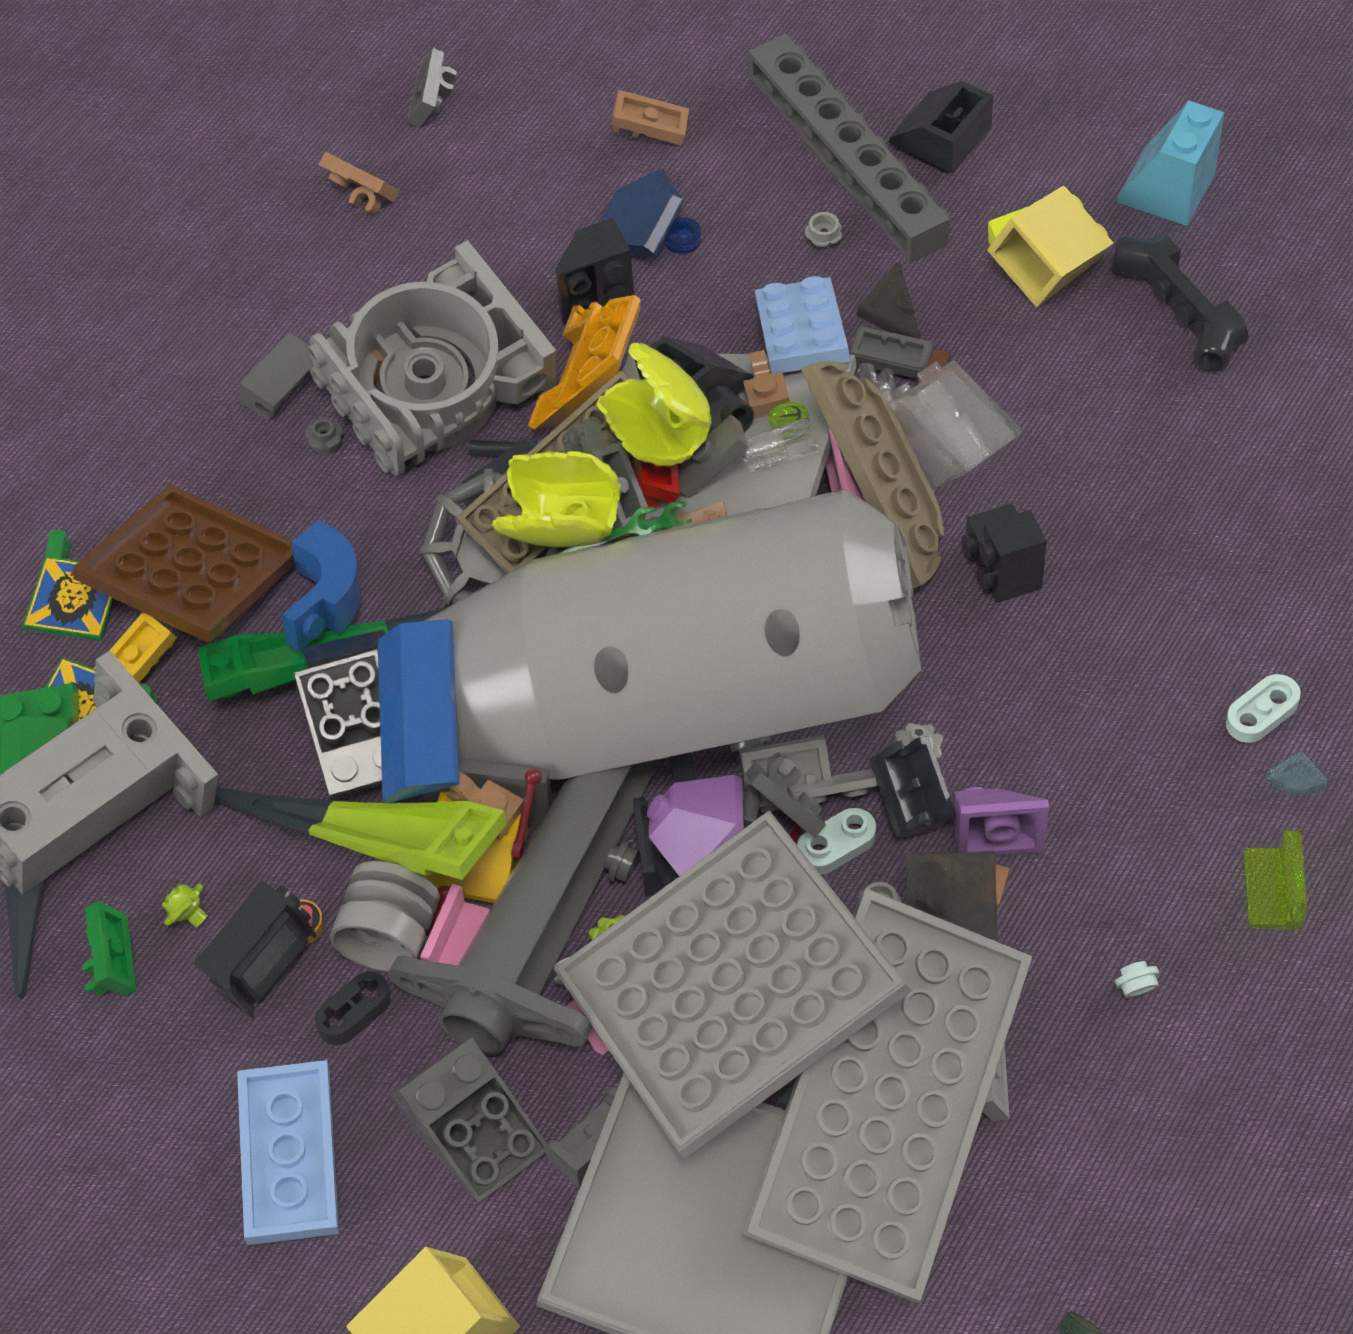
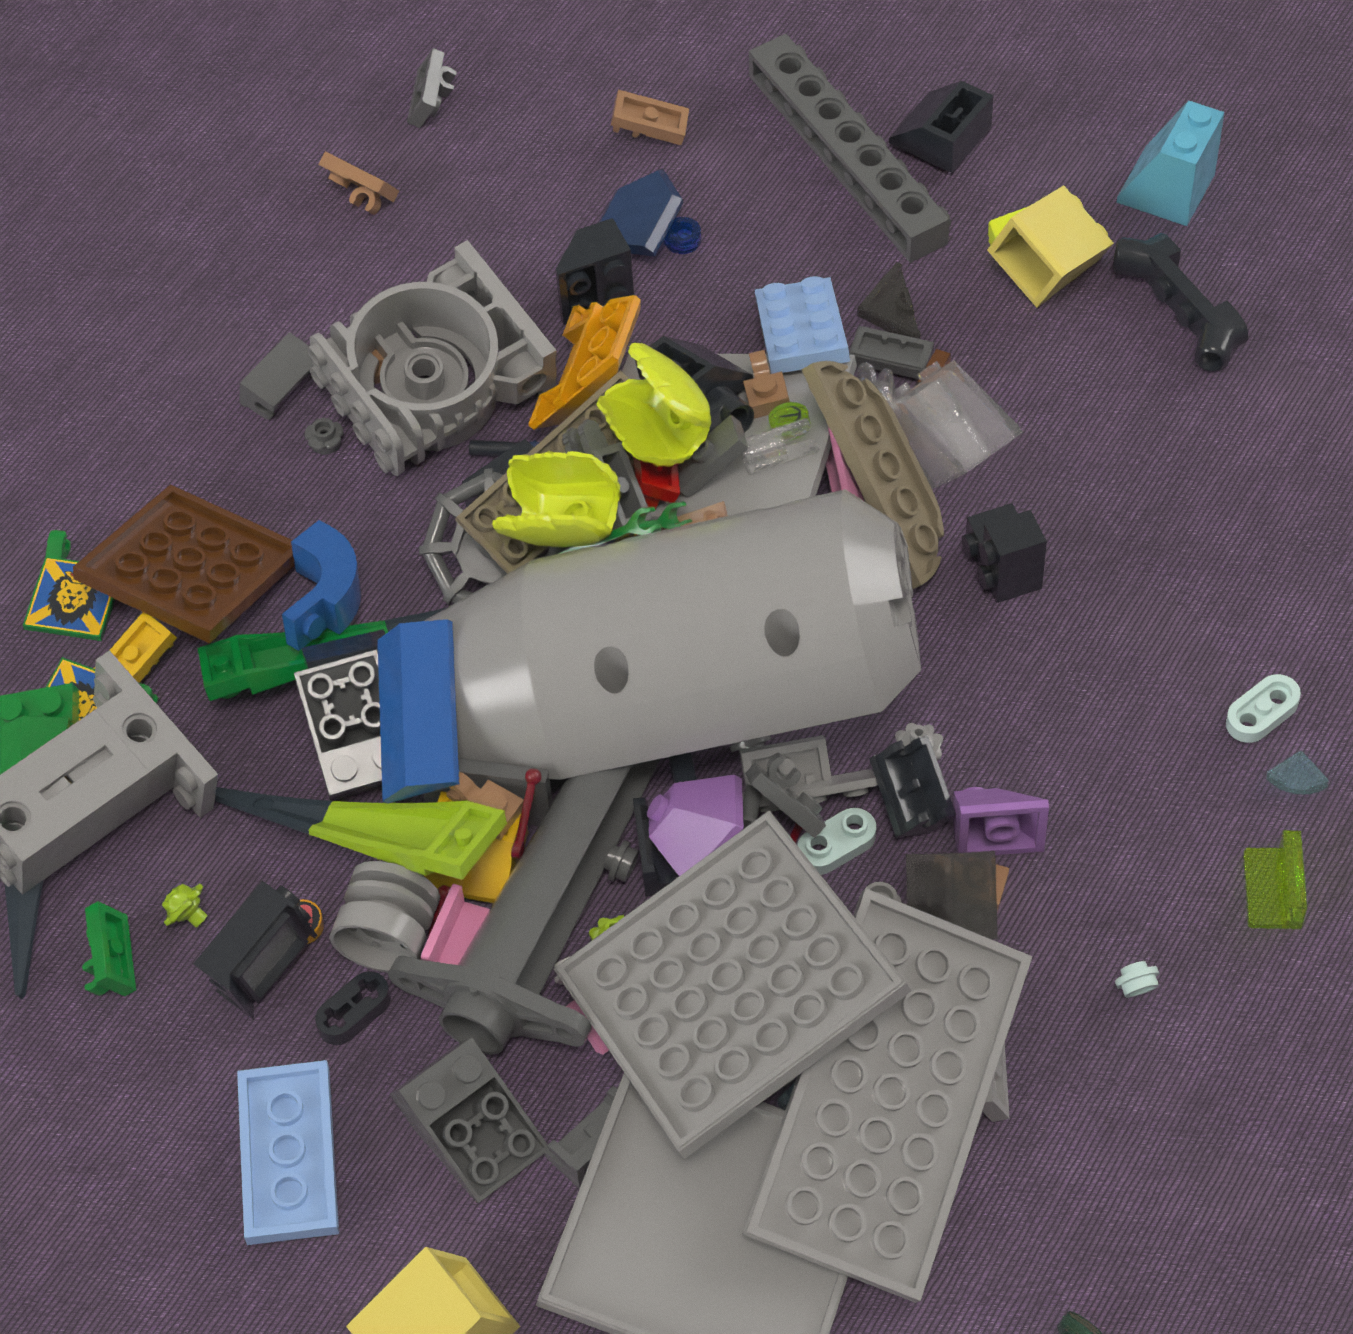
light grey plate [805,212,842,247] -> none

